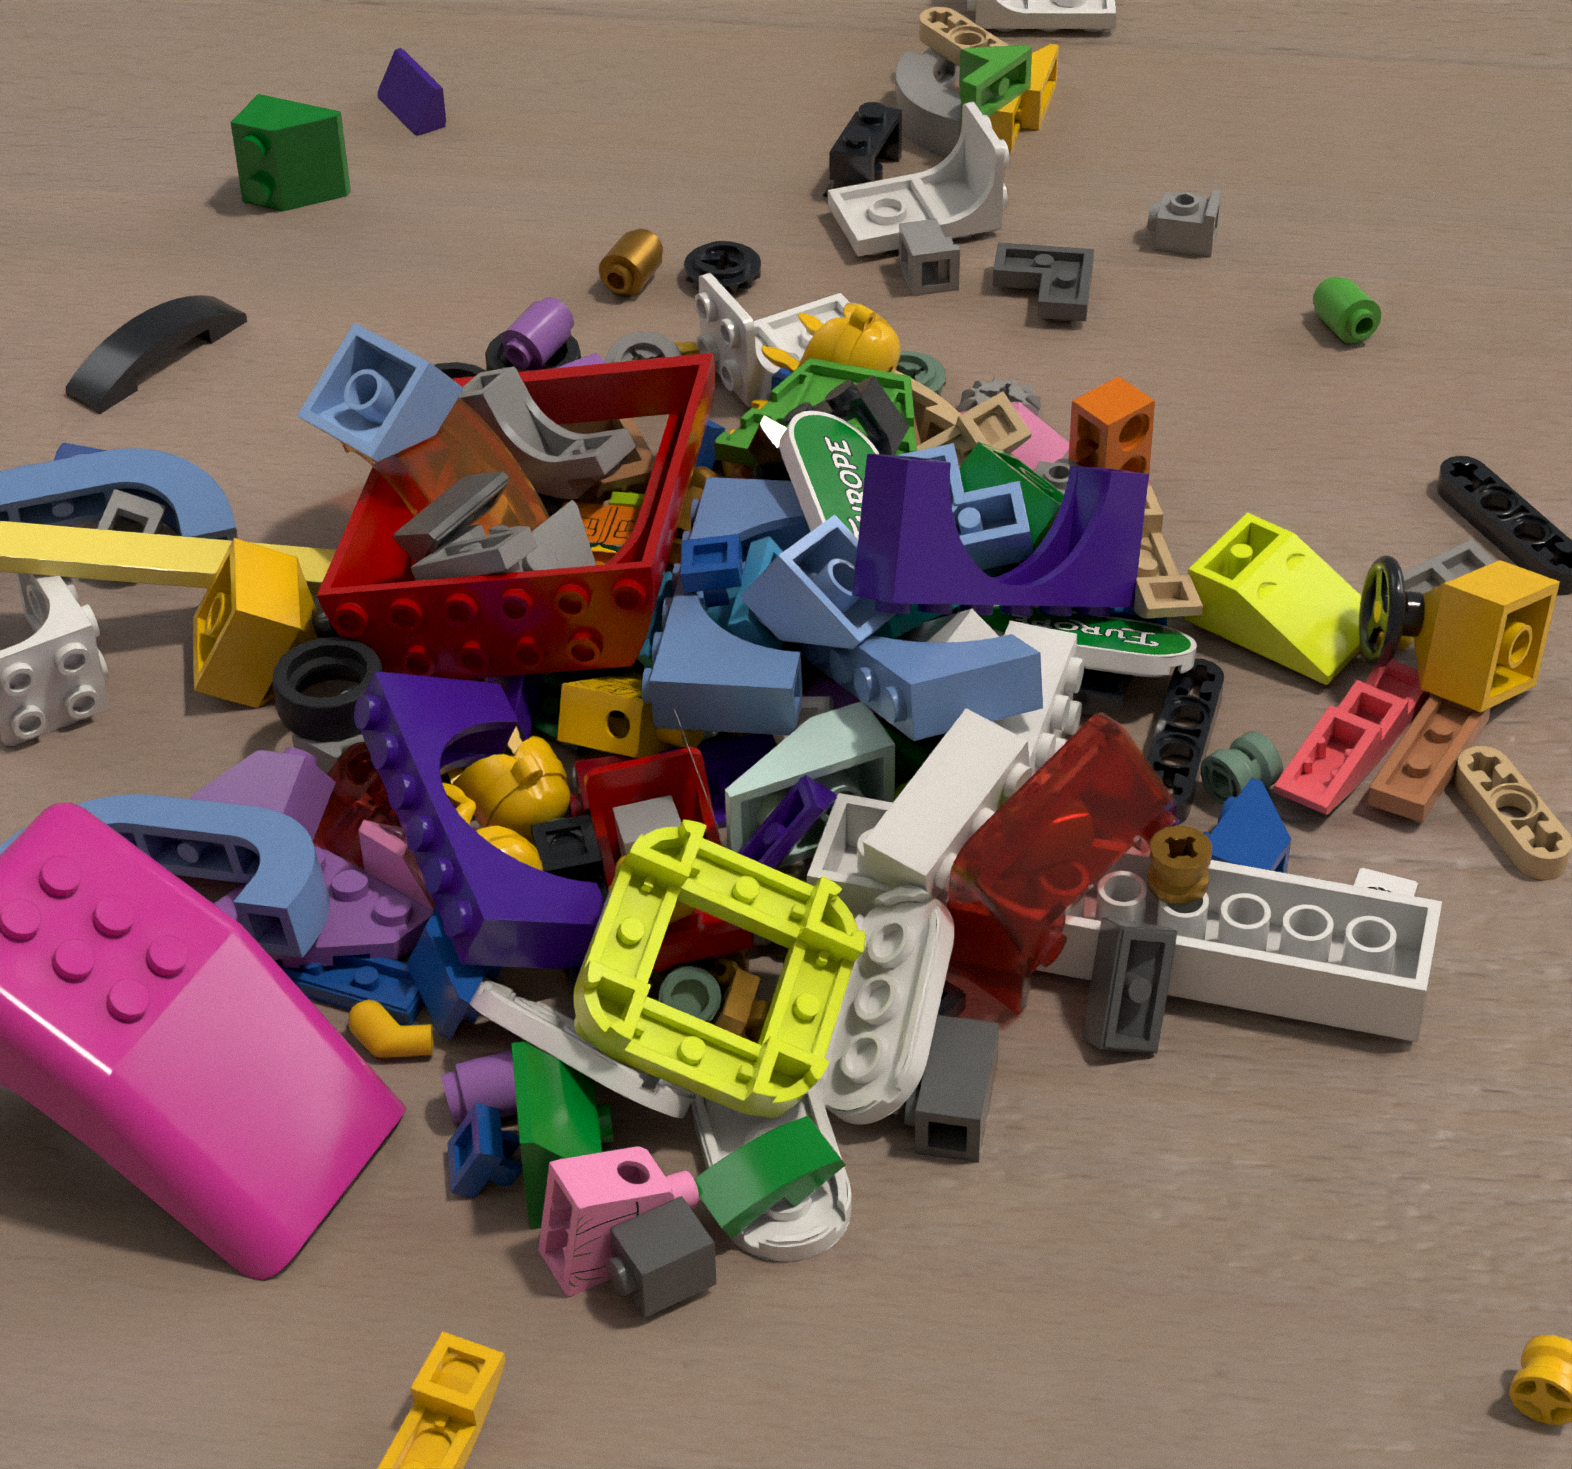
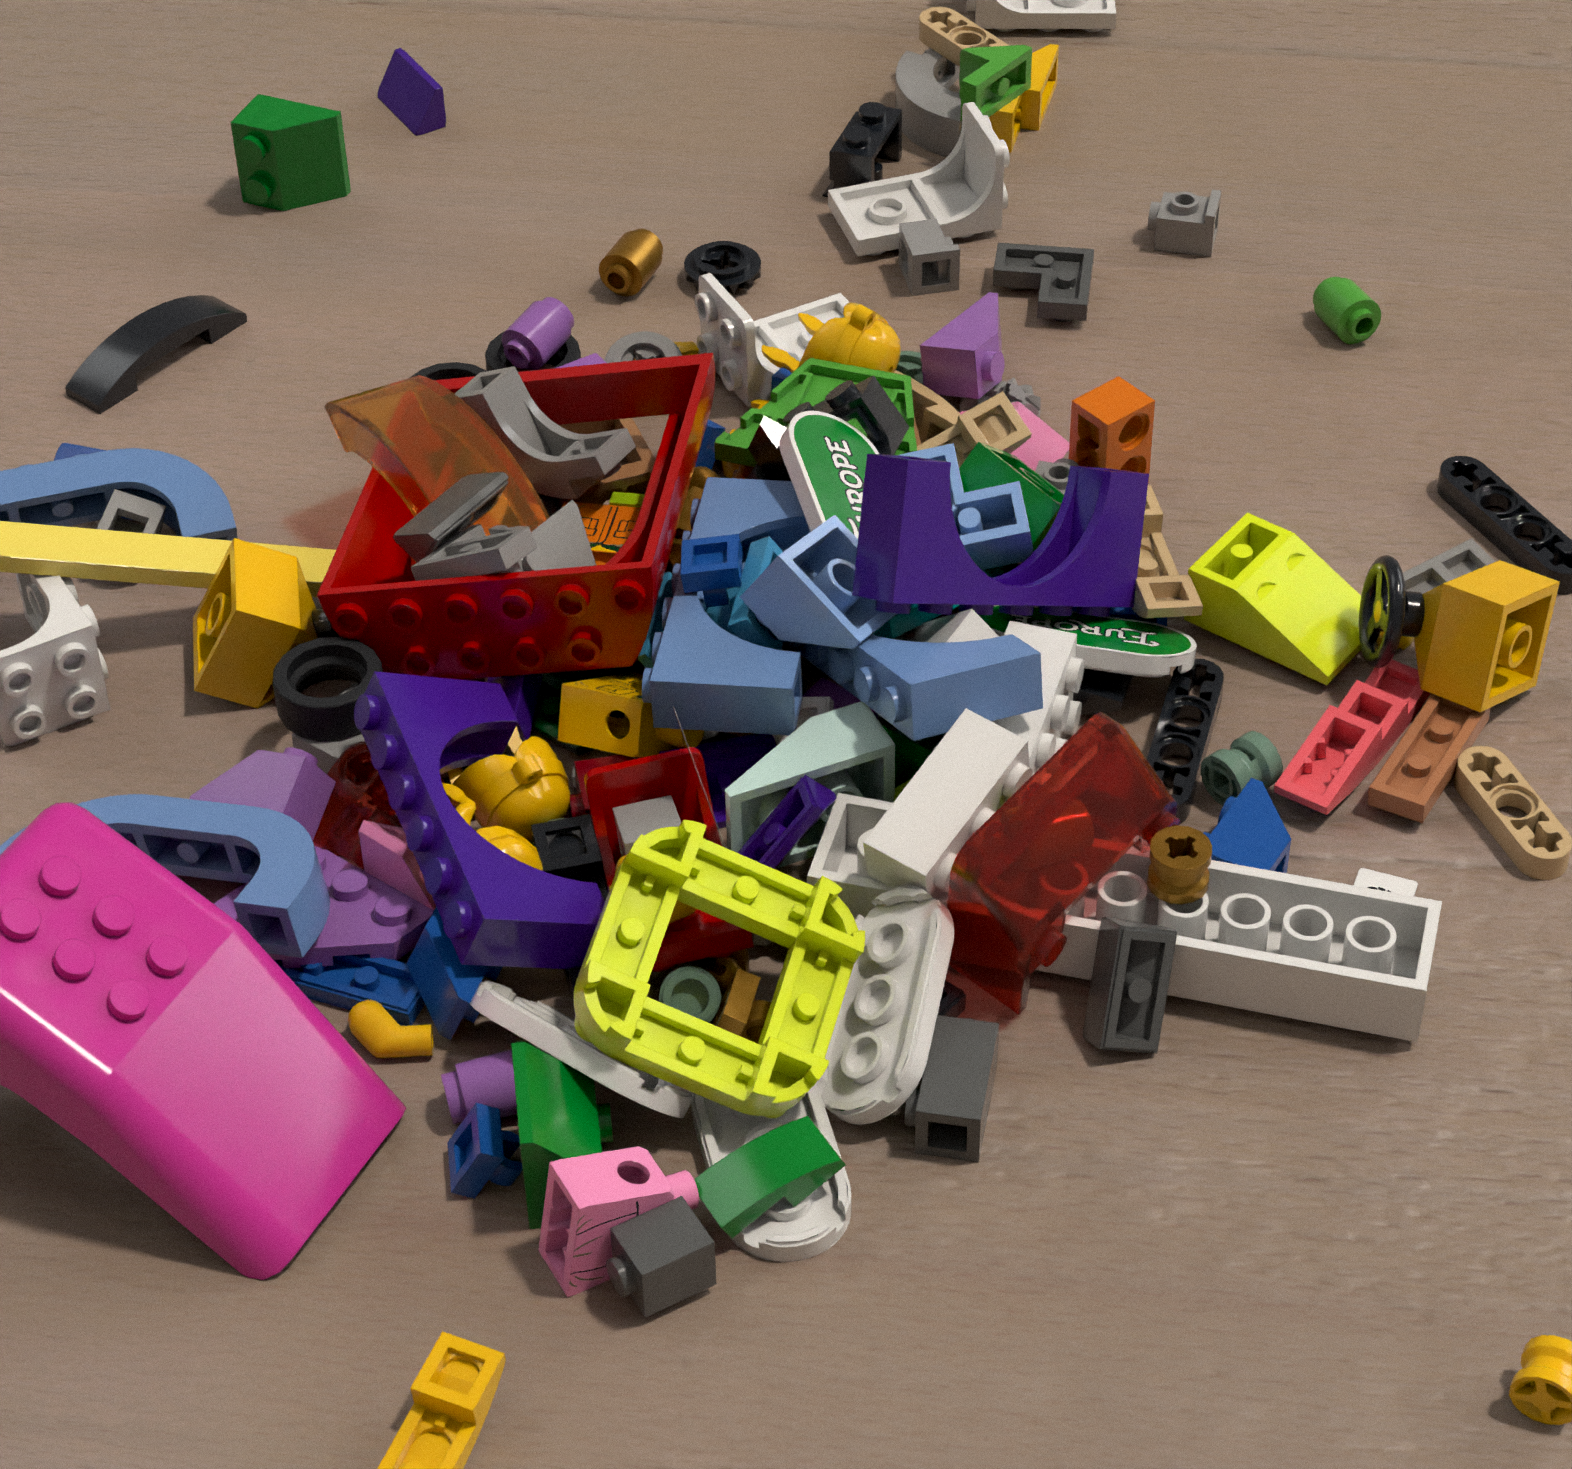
light blue slope [297,322,464,462] -> none
none -> medium lavender slope [920,292,1005,399]

